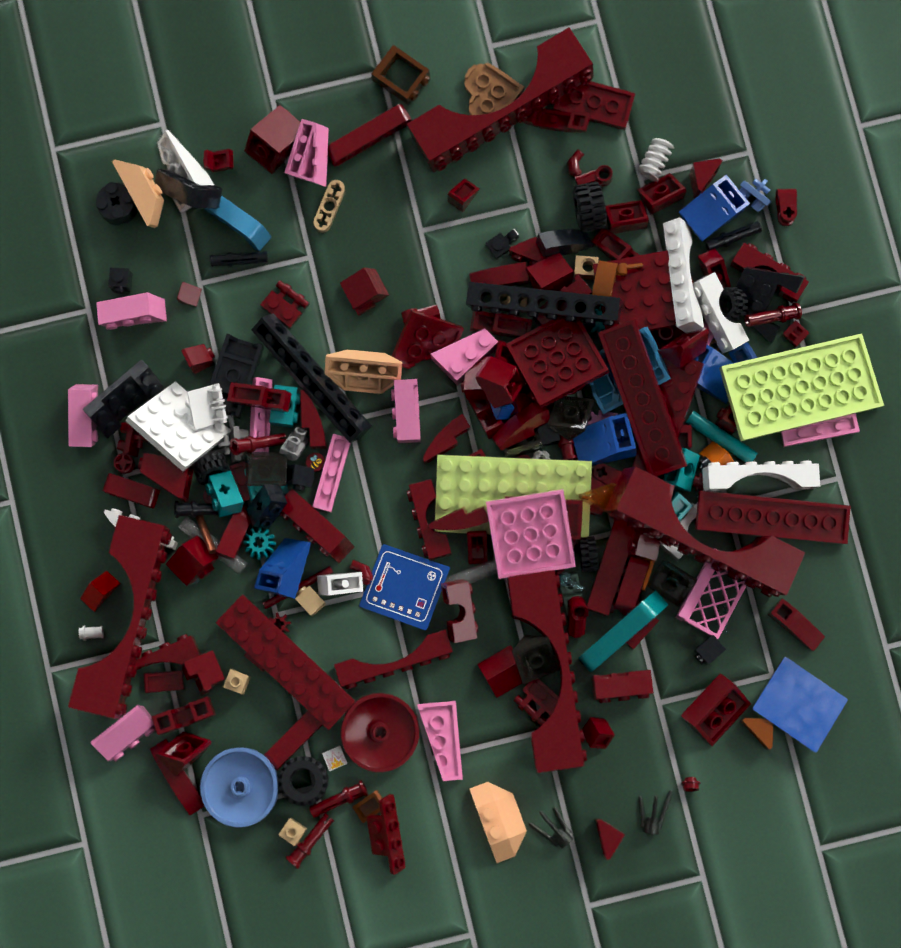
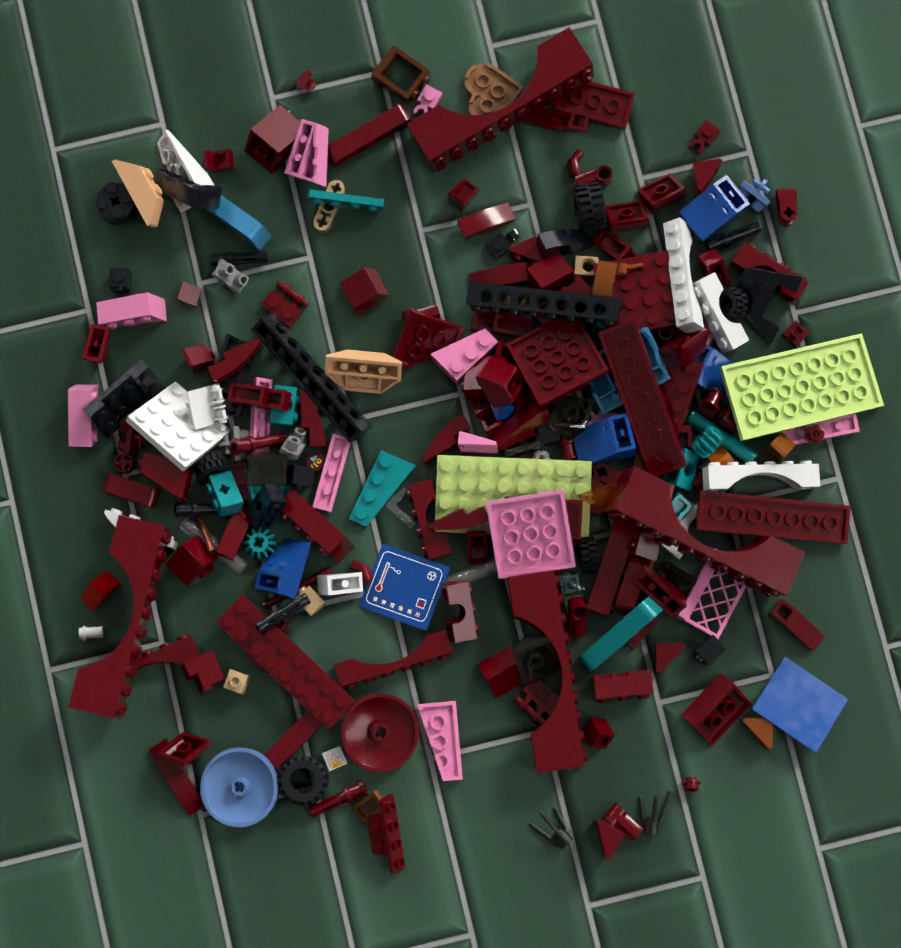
bright pink slope [90,705,155,762] -> none
dark red tile [144,670,185,693] -> none
dark red arch [151,696,216,735] -> none
tan brick [279,818,307,846] -> none
dark red pin [285,813,334,869] -> none
bright pink wedge [391,379,421,443] -> none
light nougat wedge [470,782,527,863] -> none
white piece [638,138,674,182] -> none
blue slope [729,342,757,363] -> none
dark red pin [744,303,802,327] -> none
none -> dark red slope [82,324,110,363]
none -> dark red slope [208,338,262,384]
none -> light grey hips [212,259,249,294]
none -> black pin [255,593,311,634]
none -> dark red tile [293,69,317,92]
none -> teal plate [306,189,384,212]
none -> teal wing [349,450,416,528]
none -> clear piece [386,487,415,529]
none -> bright pink plate [414,84,443,116]
none -> dark red slope [457,203,516,241]
none -> bright pink slope [458,431,499,453]
none -> dark red piece [603,802,643,842]
none -> dark red slope [631,566,687,618]
none -> dark red slope [654,643,686,674]
none -> dark red plate [689,120,721,155]
none -> teal gear [691,426,724,458]
none -> dark red piece [695,387,725,421]
none -> dark orange slope [763,432,796,464]
none -> dark red plate [805,425,824,444]

